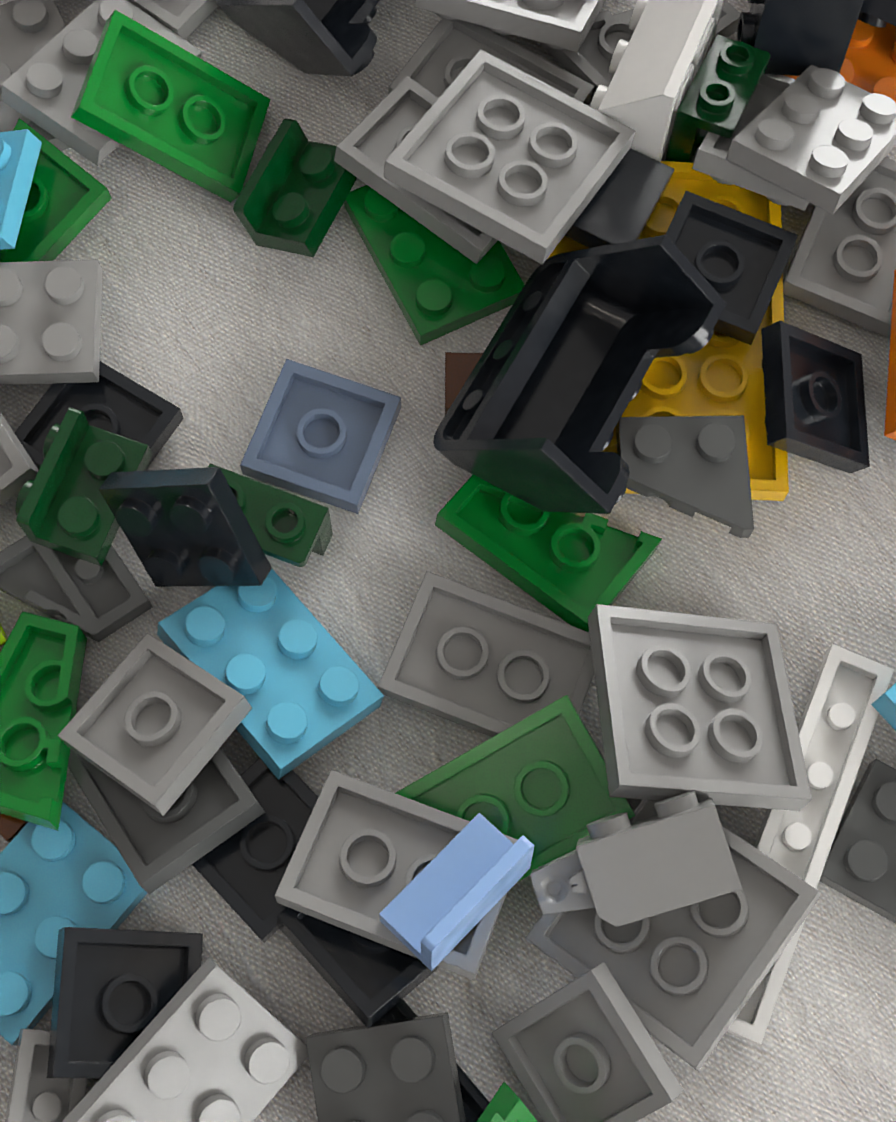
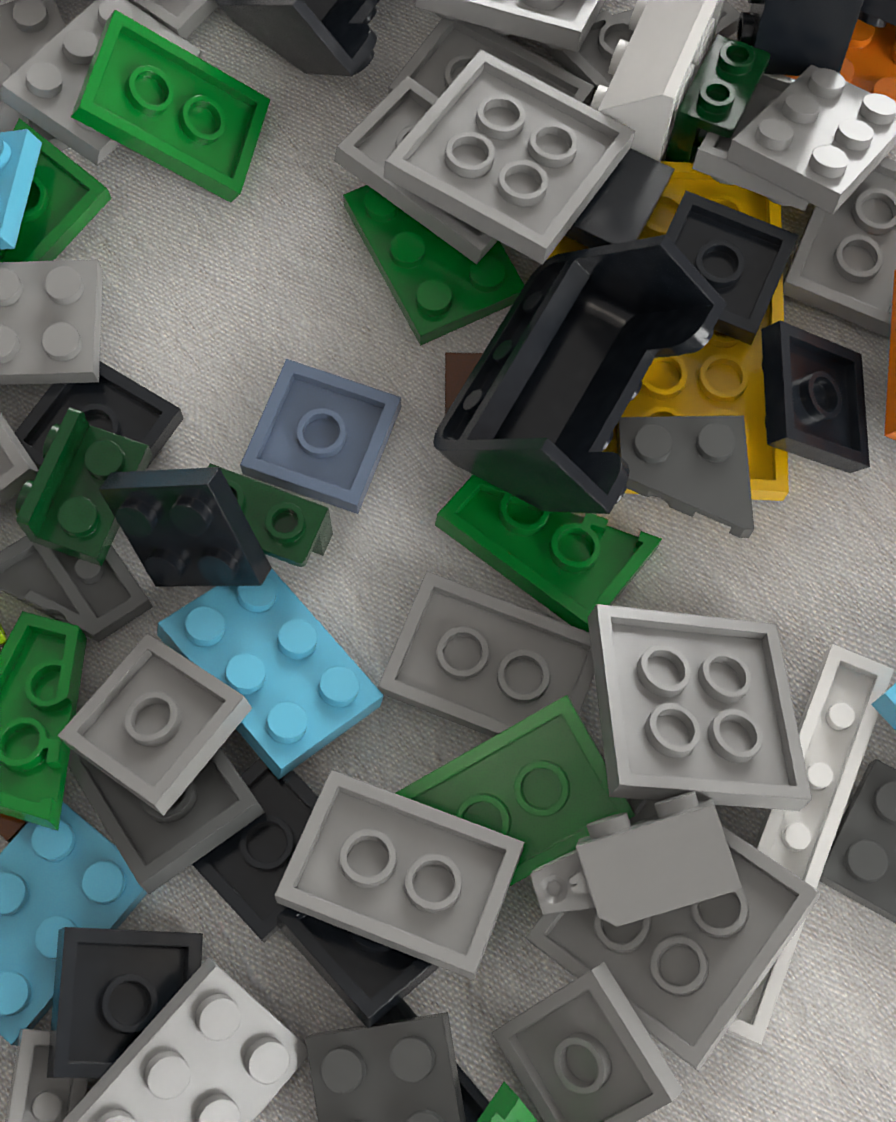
dark green bracket [233,118,357,257] -> none
light blue panel [379,813,535,971] -> none

